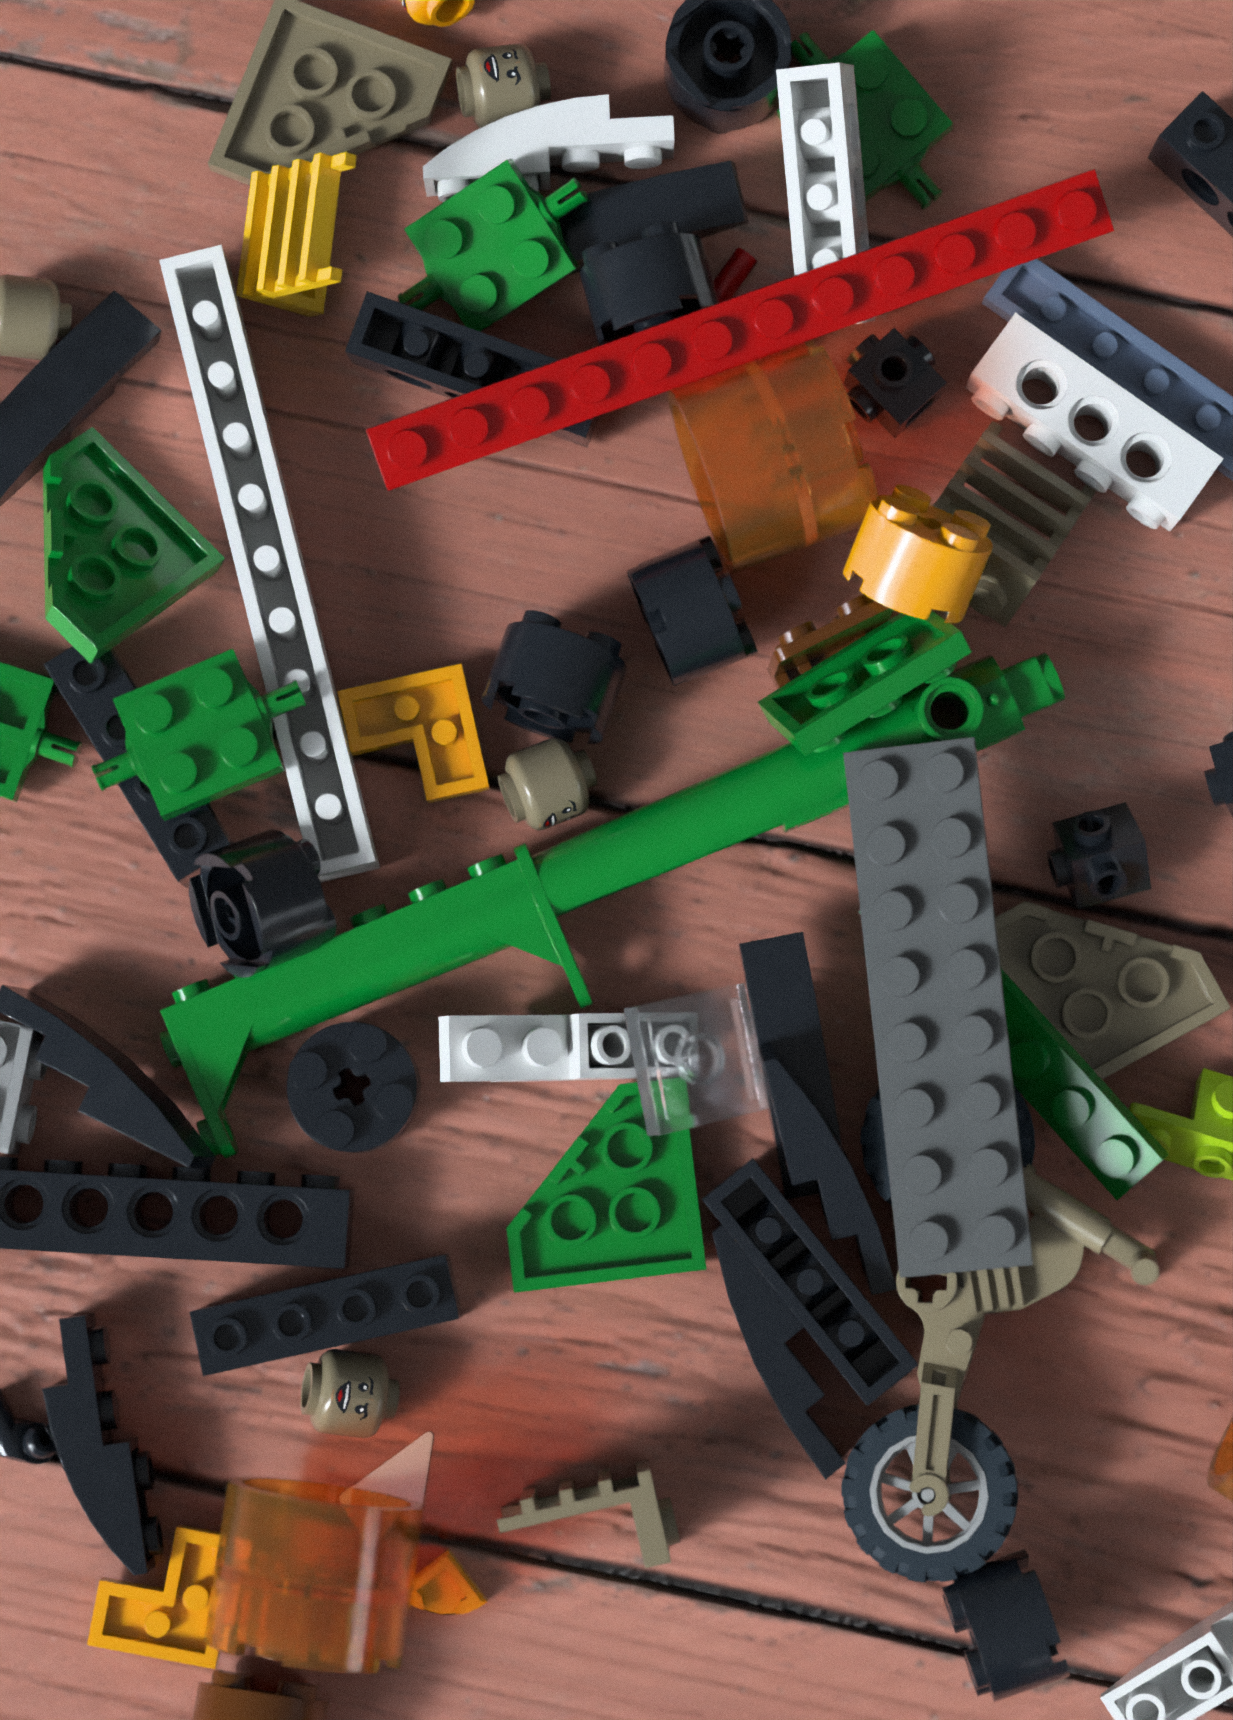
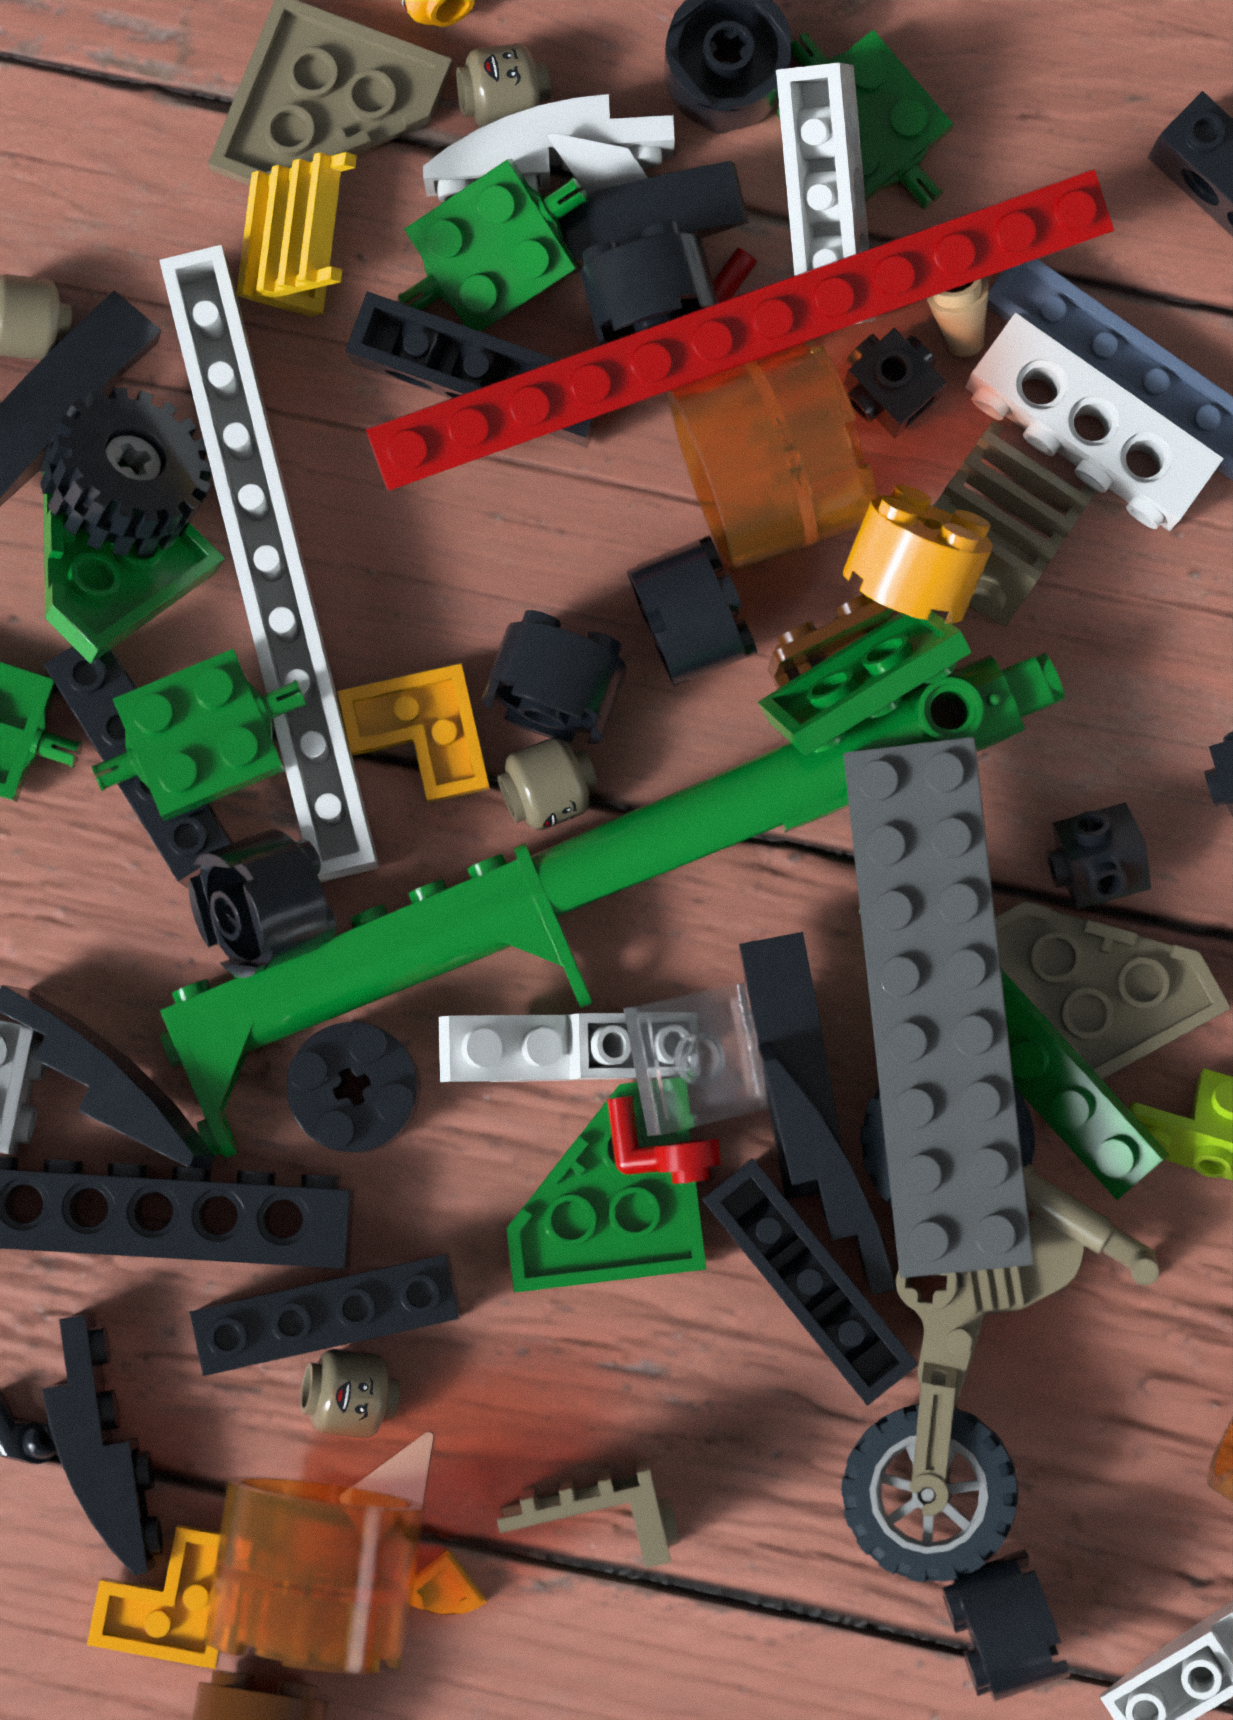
black slope [712,1224,846,1480] -> none
none -> black bush [40,387,212,556]
none -> white sticker [548,133,648,194]
none -> red plate [607,1096,722,1184]
none -> tan cone [926,277,989,357]

